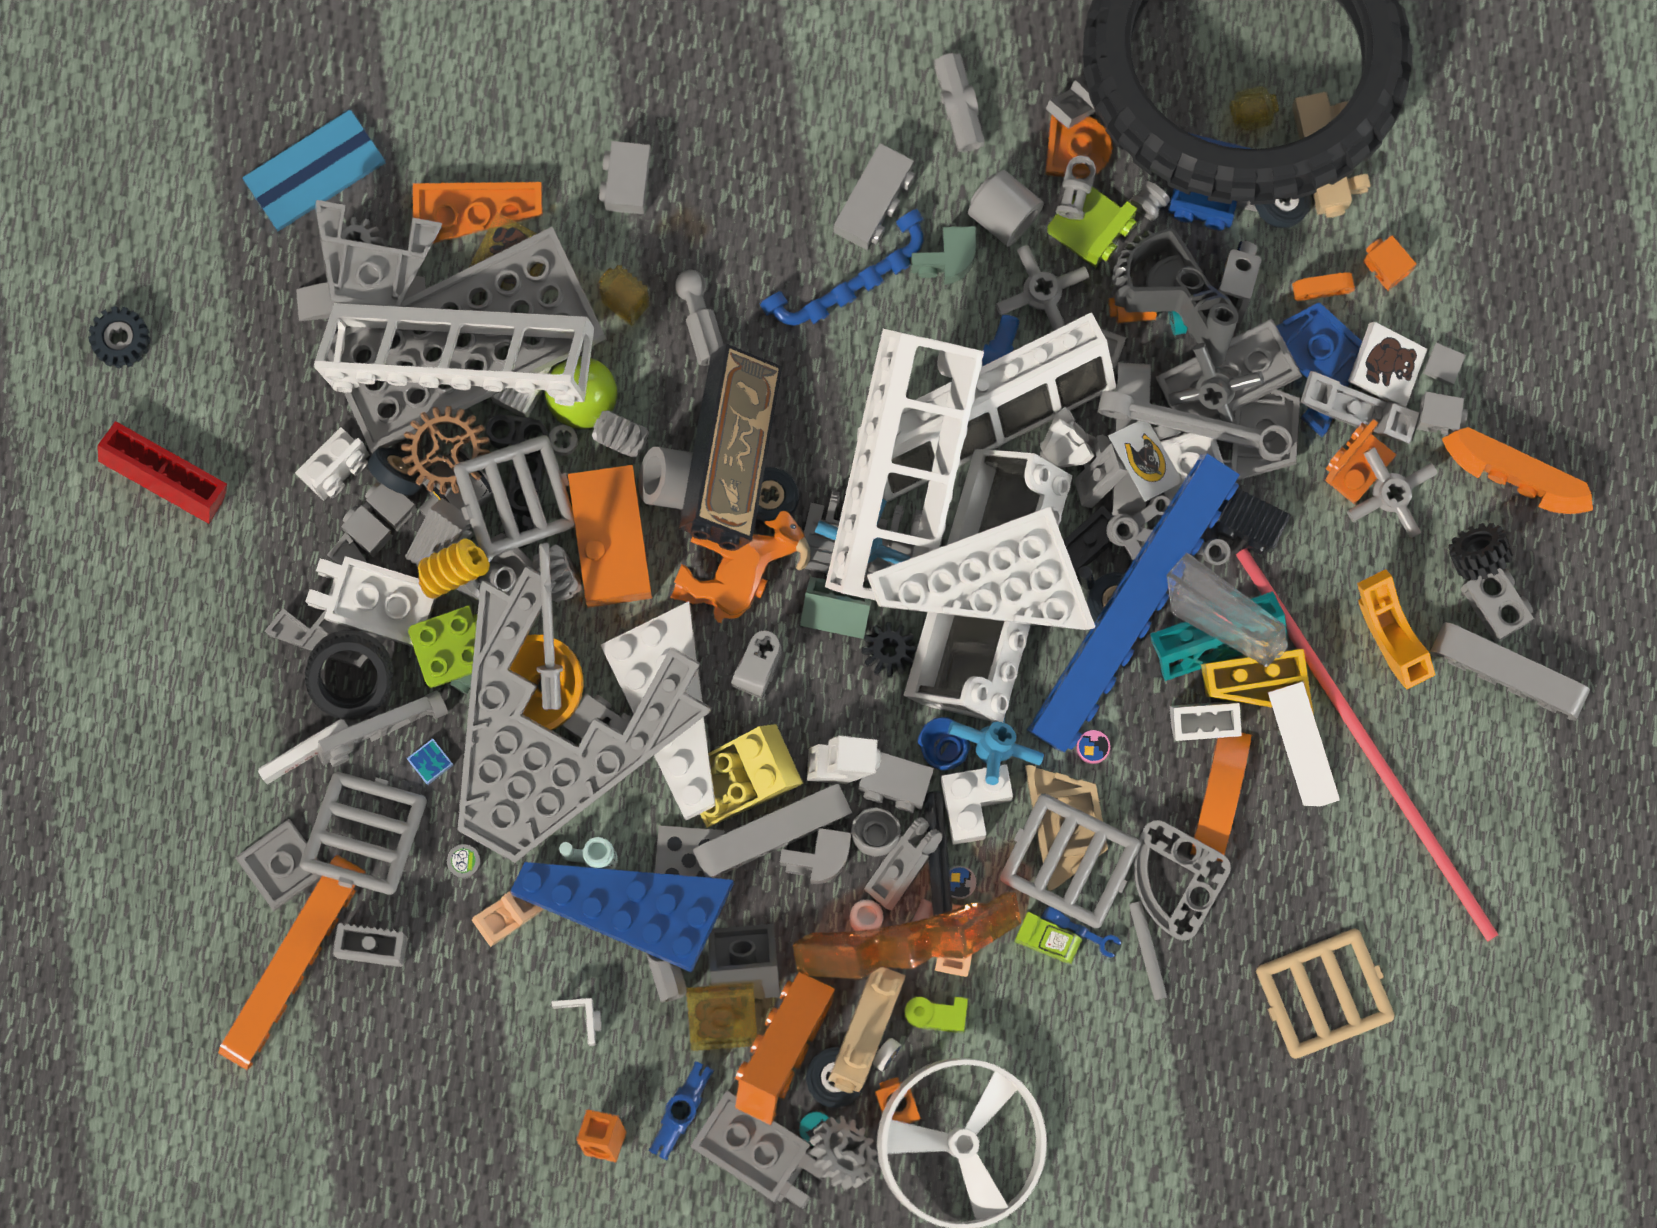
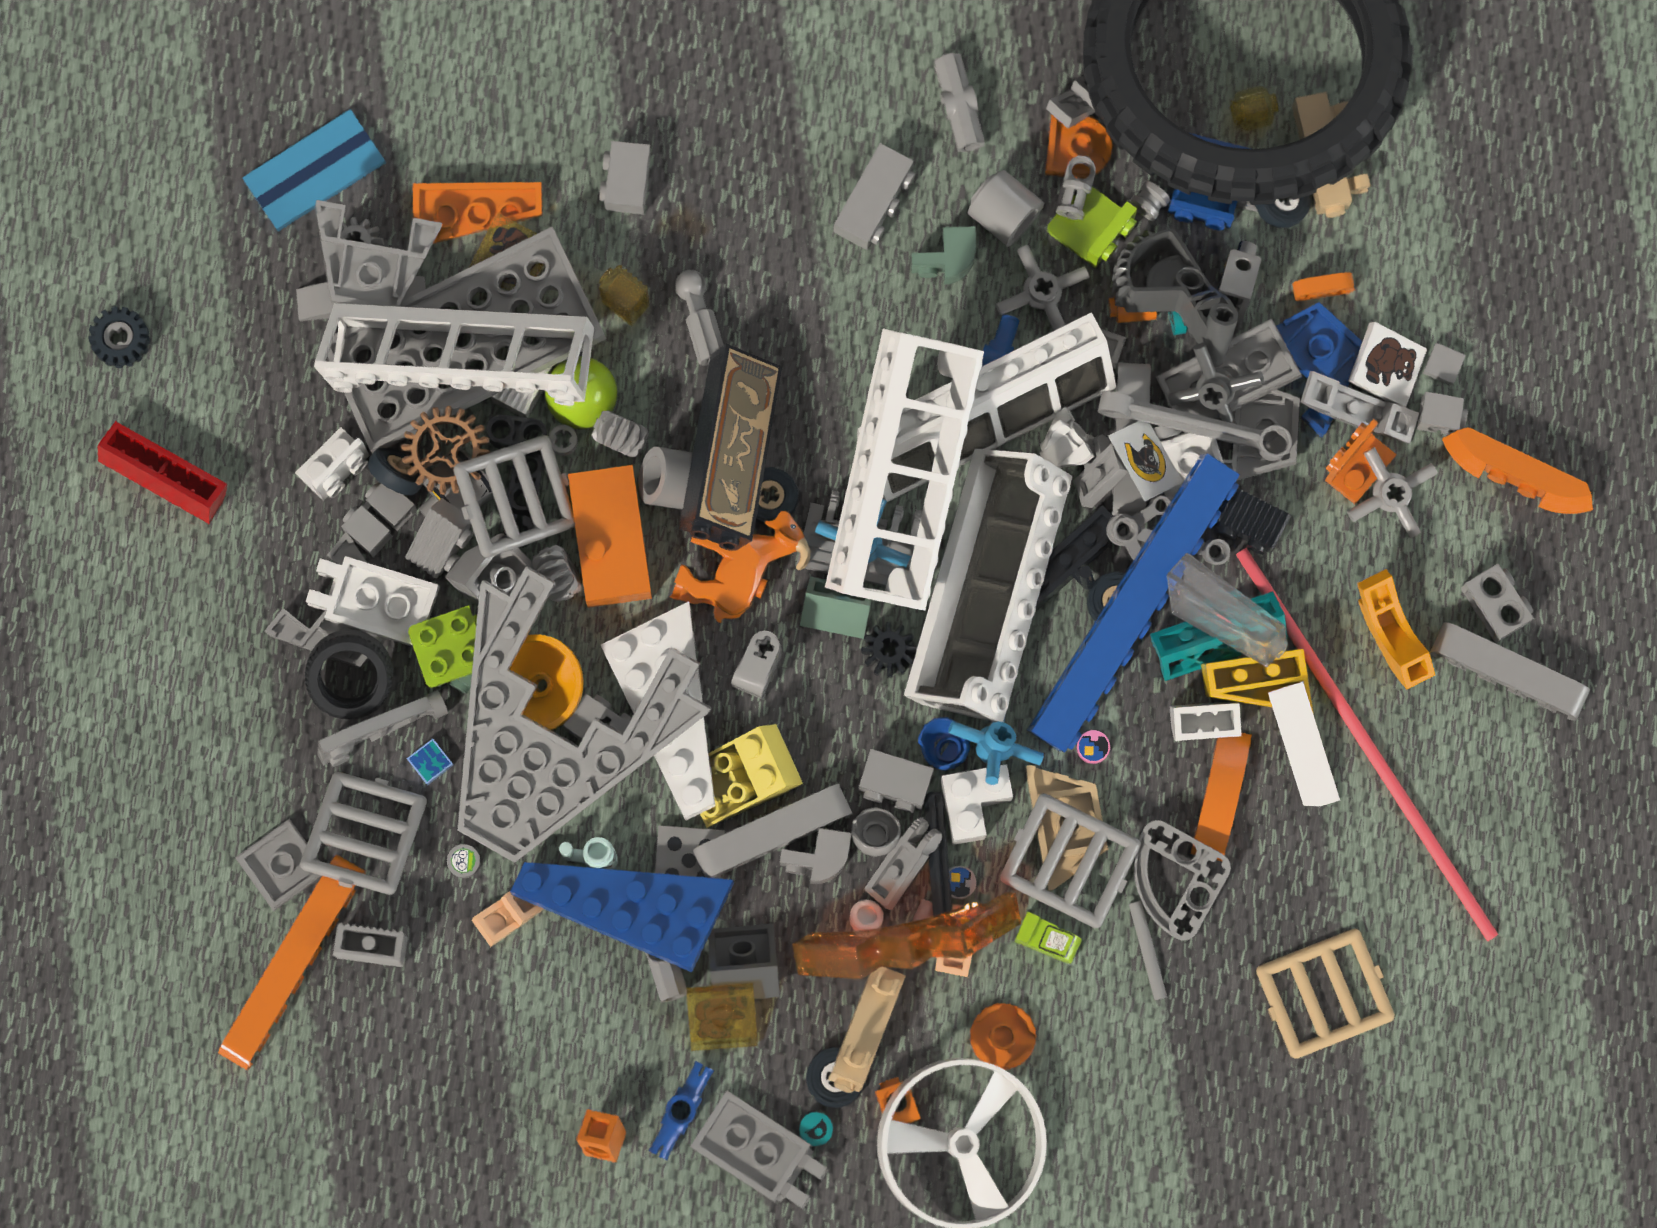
white tile [258,719,349,784] -> none
yellow piece [418,538,490,599] -> none
light grey piece [537,543,563,710] -> none
white bracket [552,998,602,1046] -> none
orange wedge [735,972,835,1125] -> none
blue bar [759,209,924,325] -> none
white arch [807,736,881,784] -> none
light grey gear [809,1116,878,1190] -> none
white wing [867,507,1095,630] -> none
white tile [872,1038,902,1072] -> none
lime leg [905,997,968,1034] -> none
blue piece [1041,907,1121,958] -> none
orange brick [1363,235,1417,291] -> none
black tyre [1448,523,1513,580] -> none
none -> orange tile [970,1003,1036,1070]

